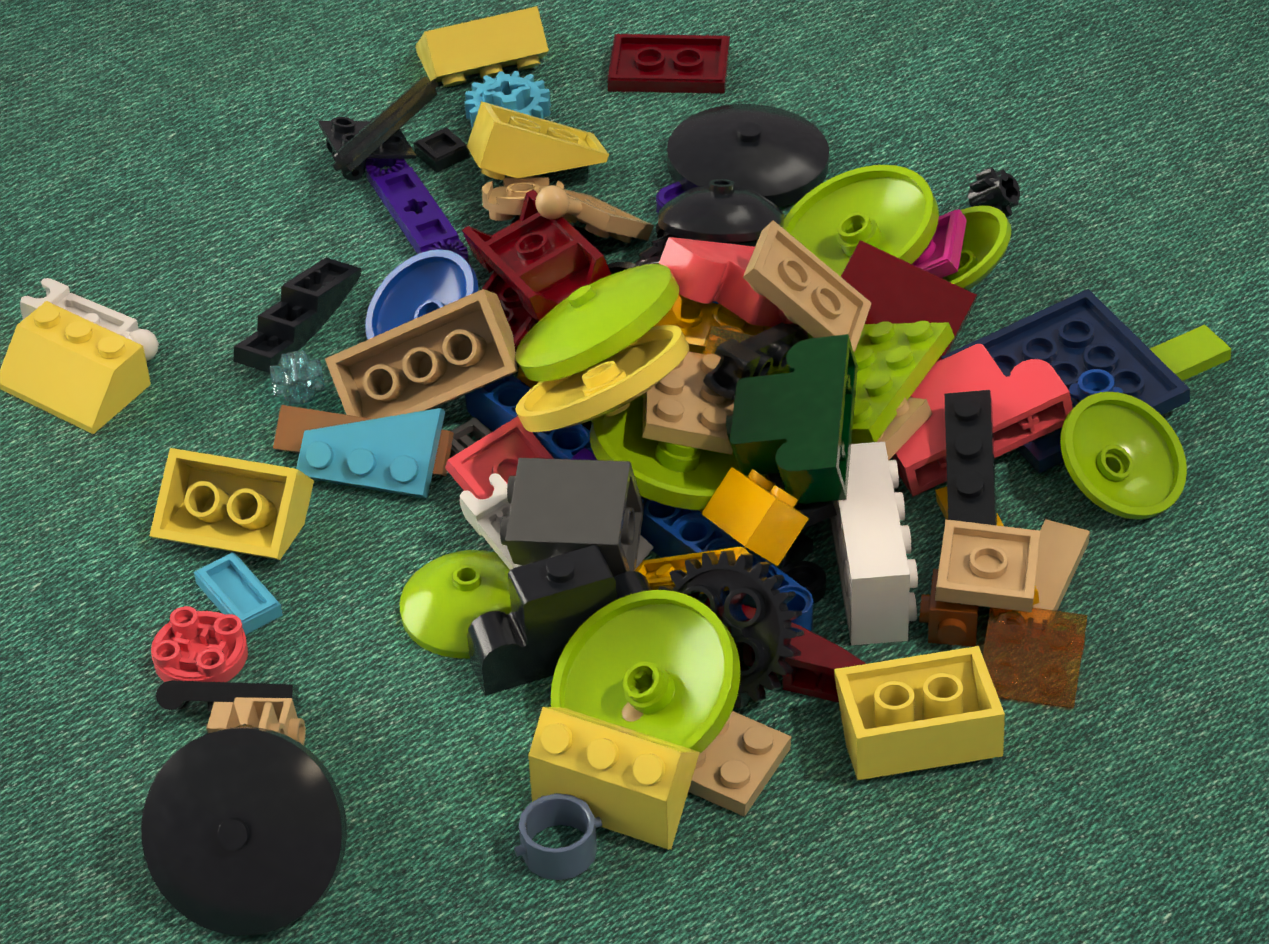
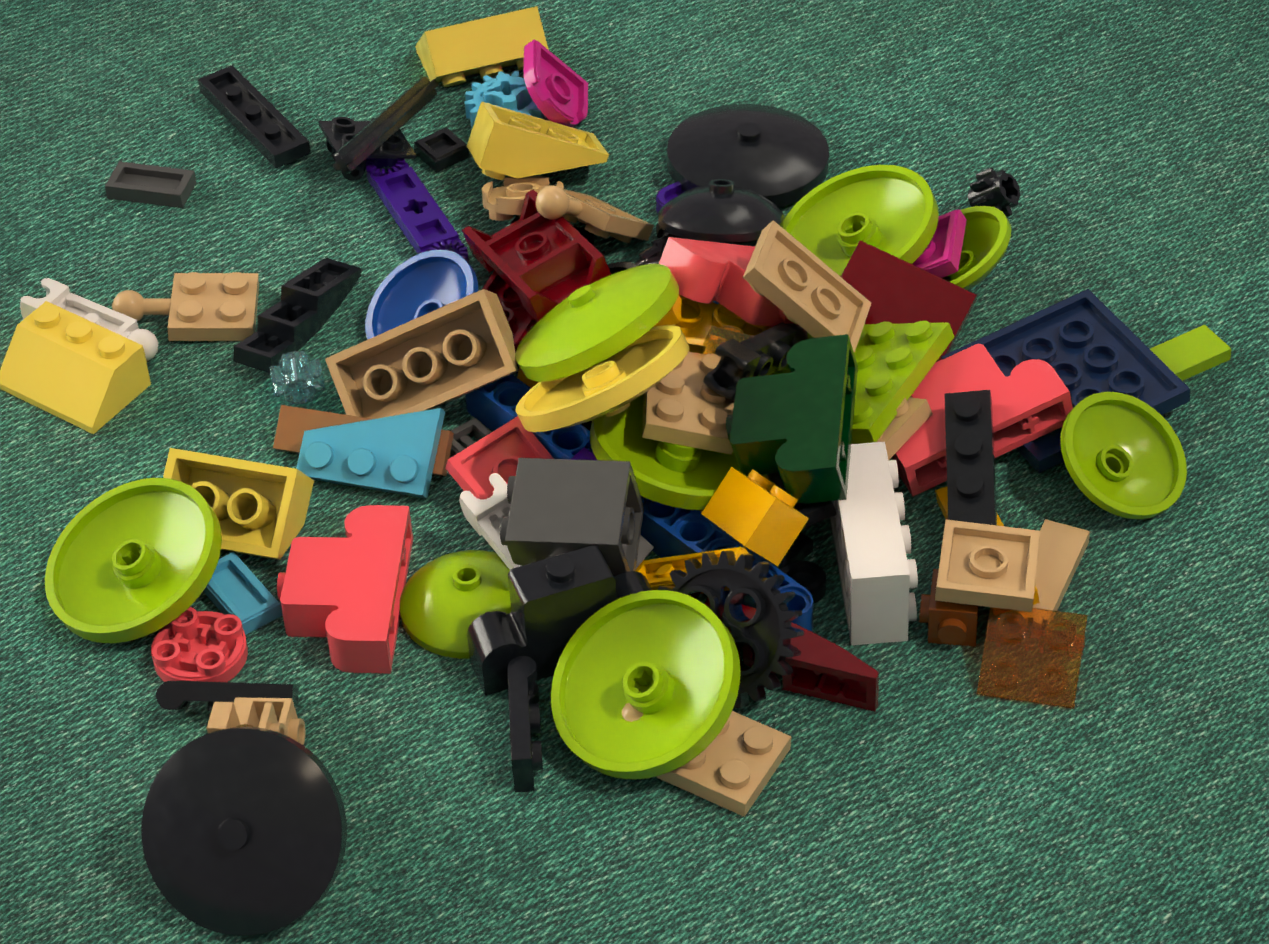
sand blue piece [514,793,602,880] -> none
light yellow slope [528,707,700,850] -> none
dark red tile [607,34,730,94] -> none
light yellow slope [834,646,1005,780] -> none
blue plate [1069,369,1123,401] -> none
none -> lime dish [45,478,222,643]
none -> dark grey tile [105,161,197,208]
none -> tan plate [112,272,259,341]
none -> black plate [198,65,311,168]
none -> coral brick [277,505,413,674]
none -> black plate [507,656,543,793]
none -> dark pink tile [523,39,588,128]

